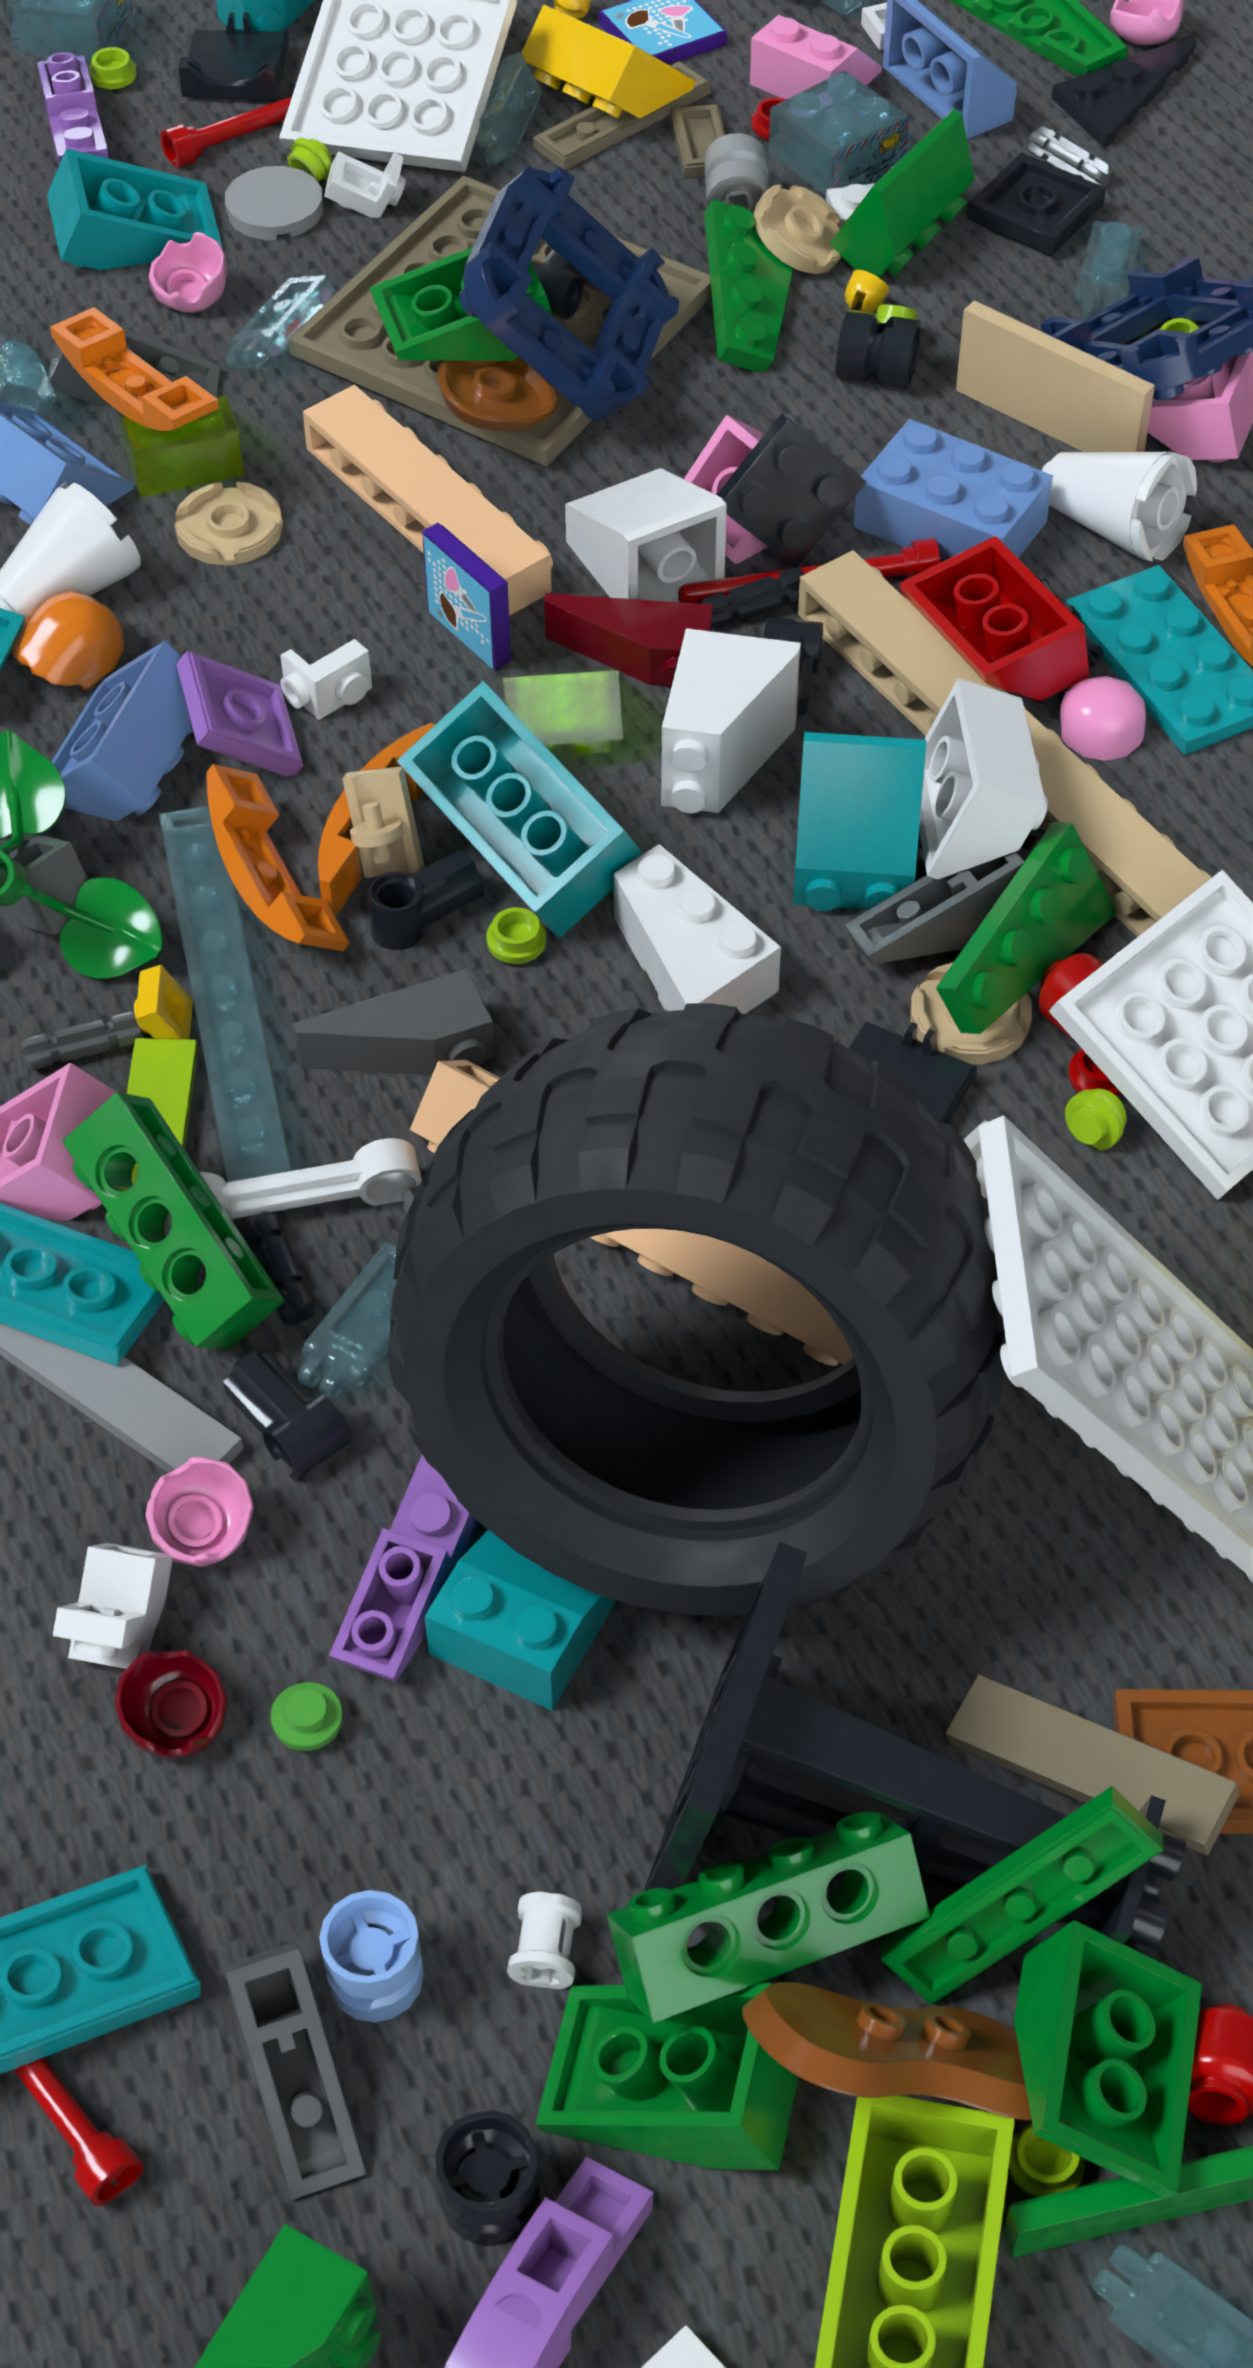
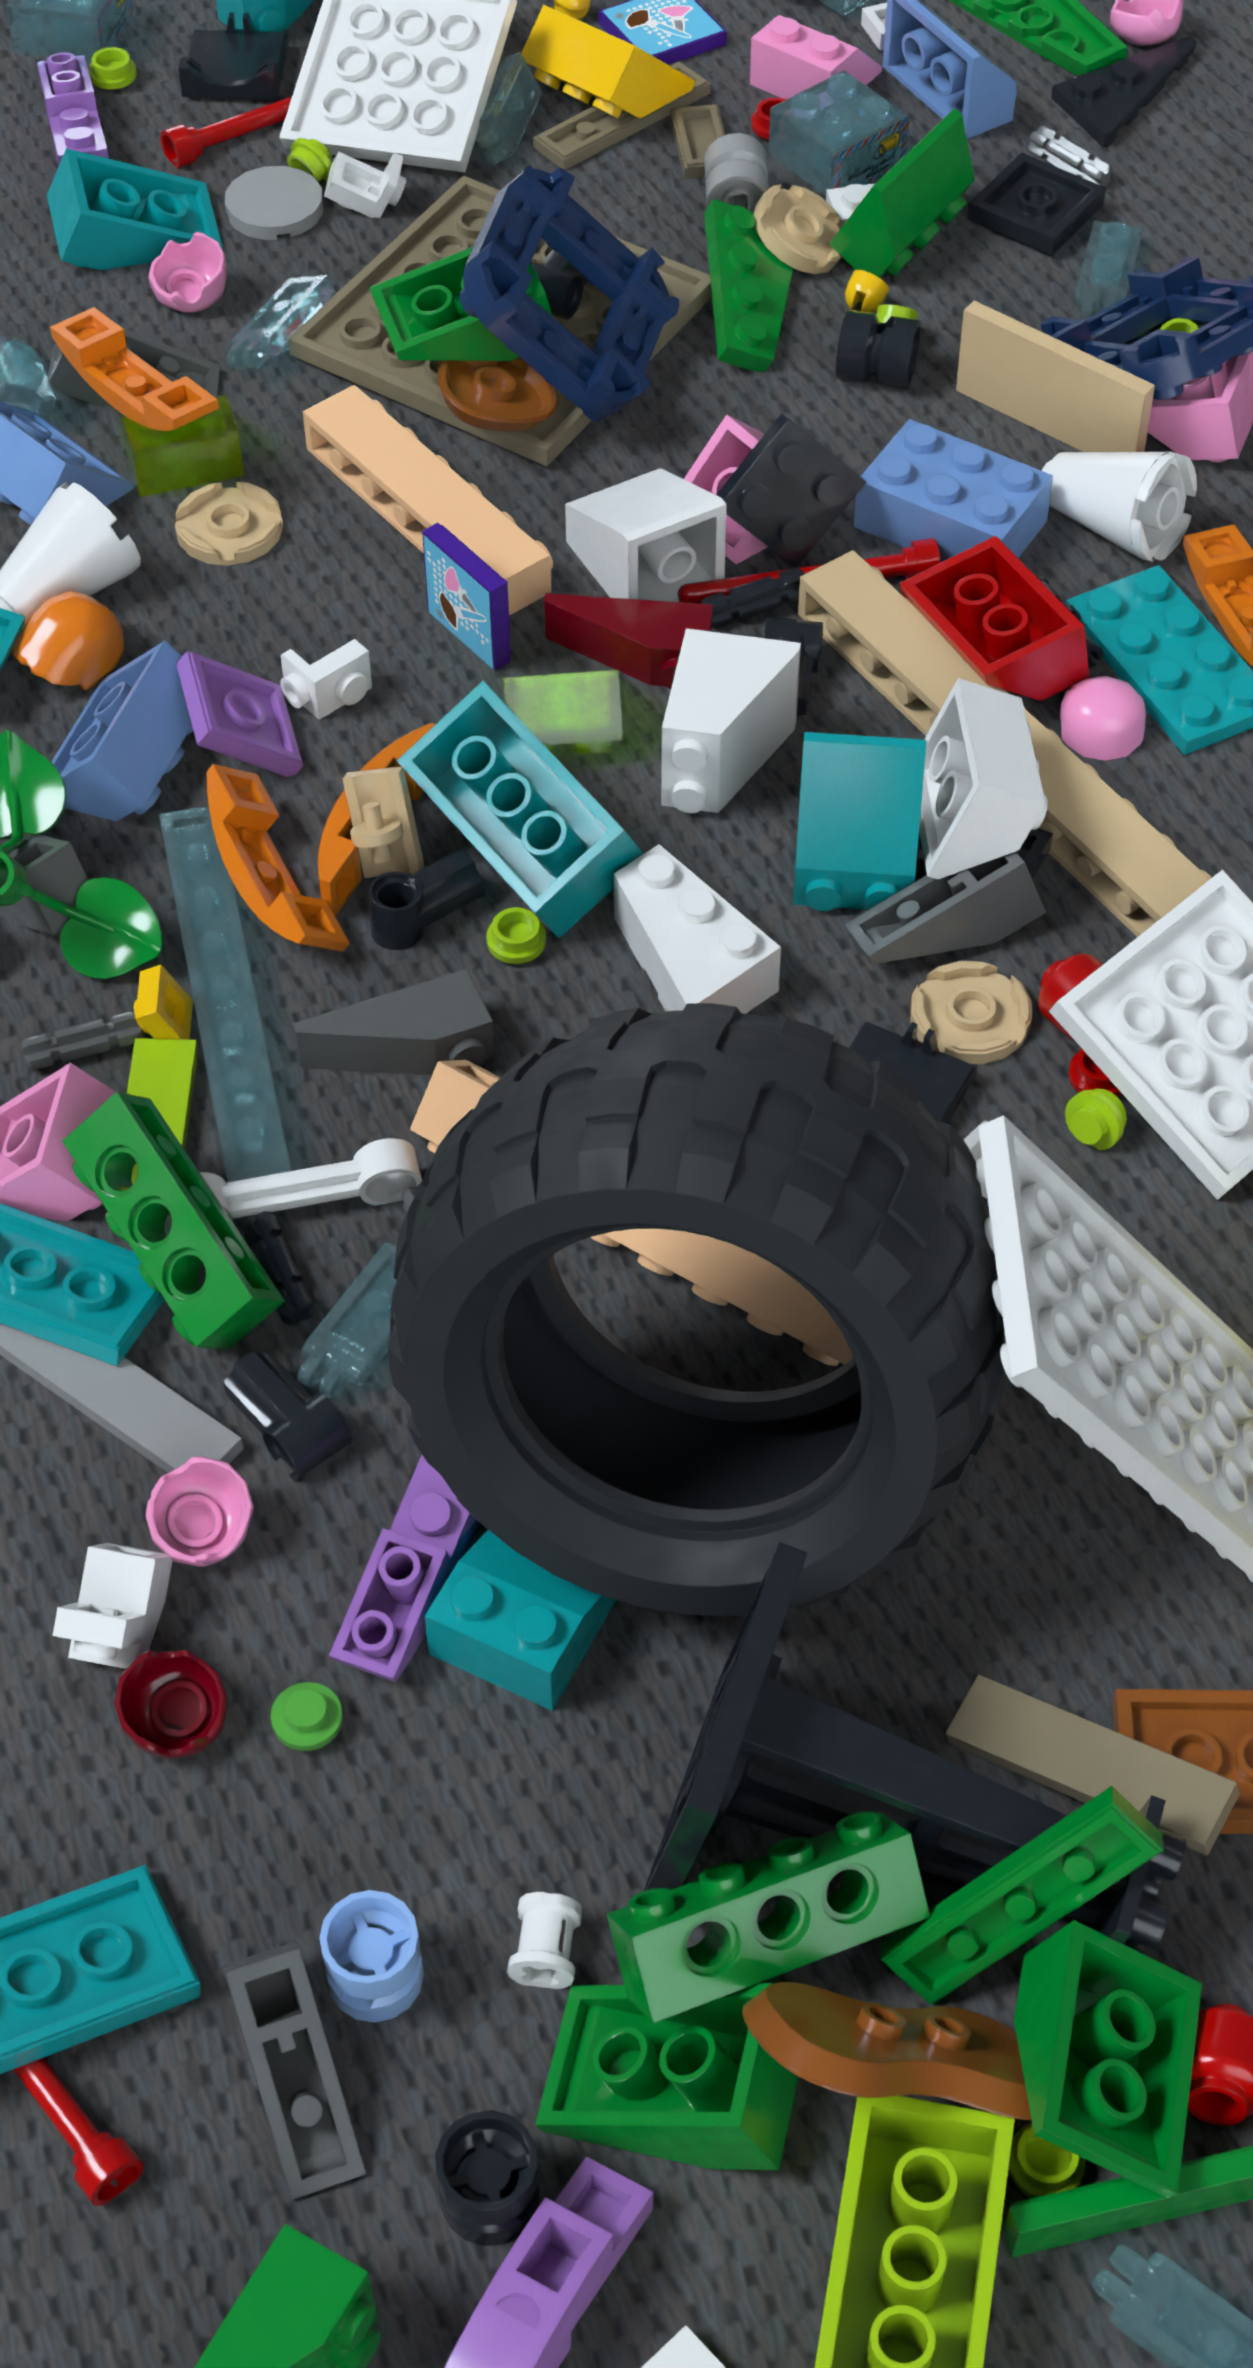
green wing [936,822,1117,1034] -> none

